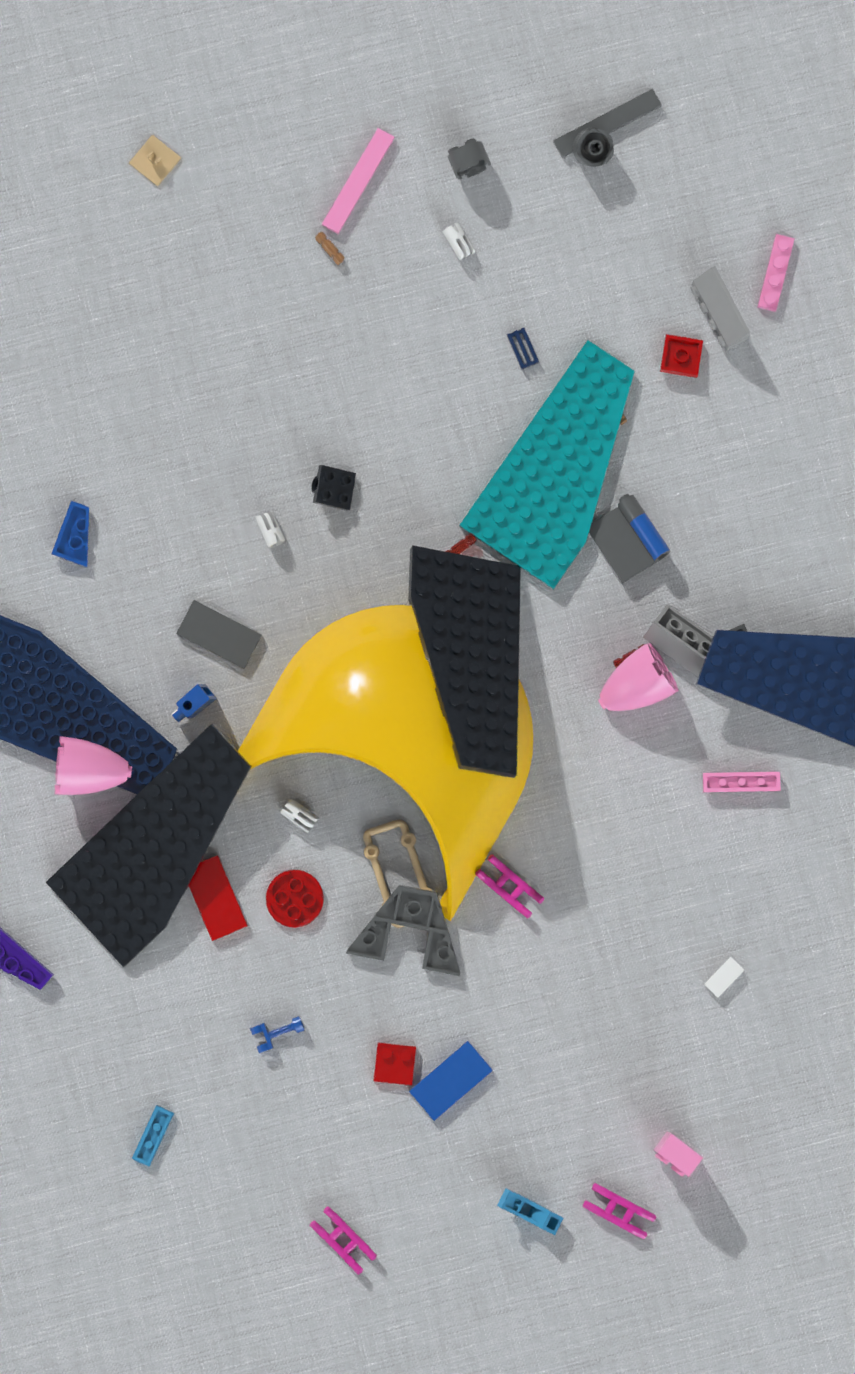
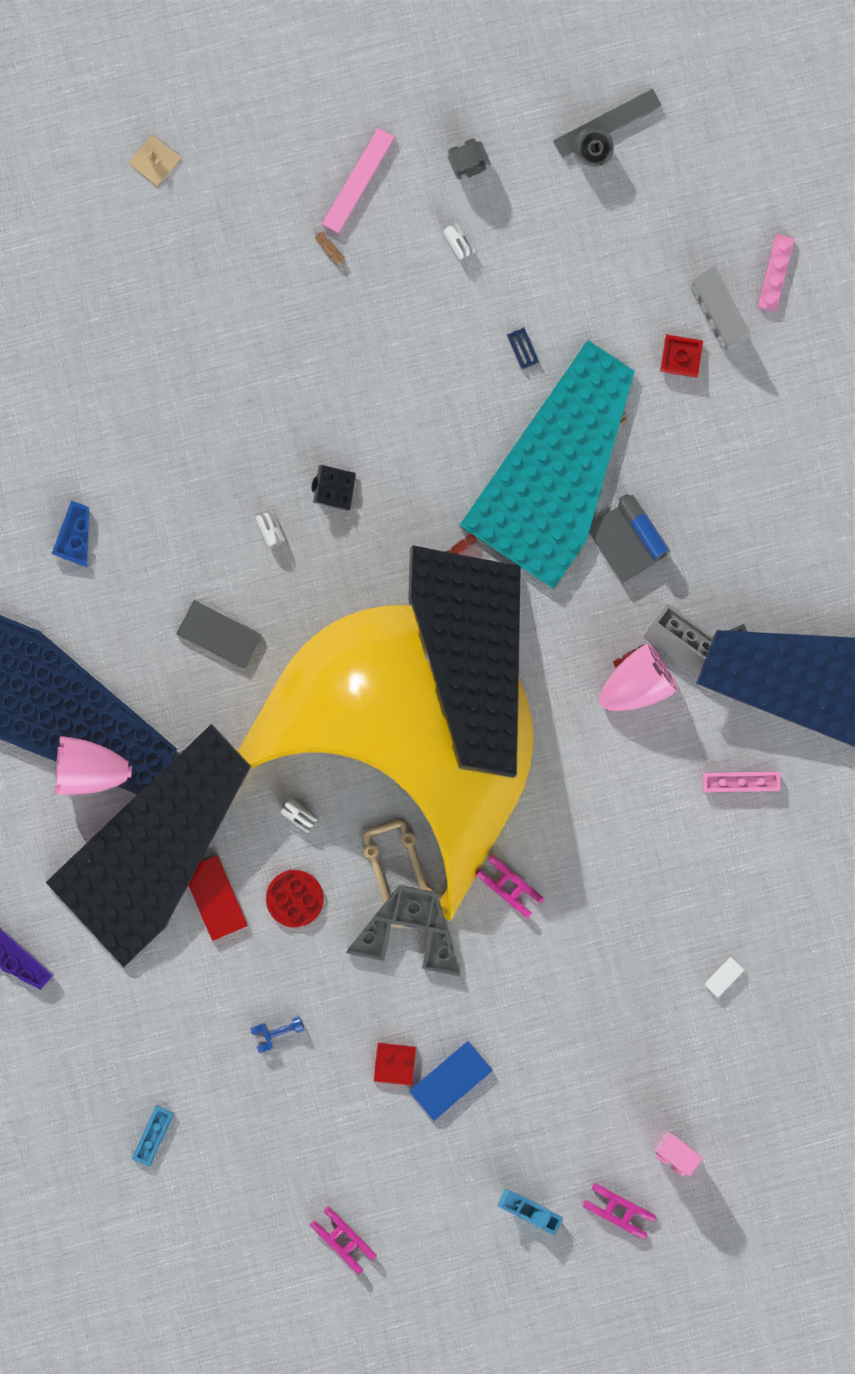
blue torso [172,684,217,722] -> none

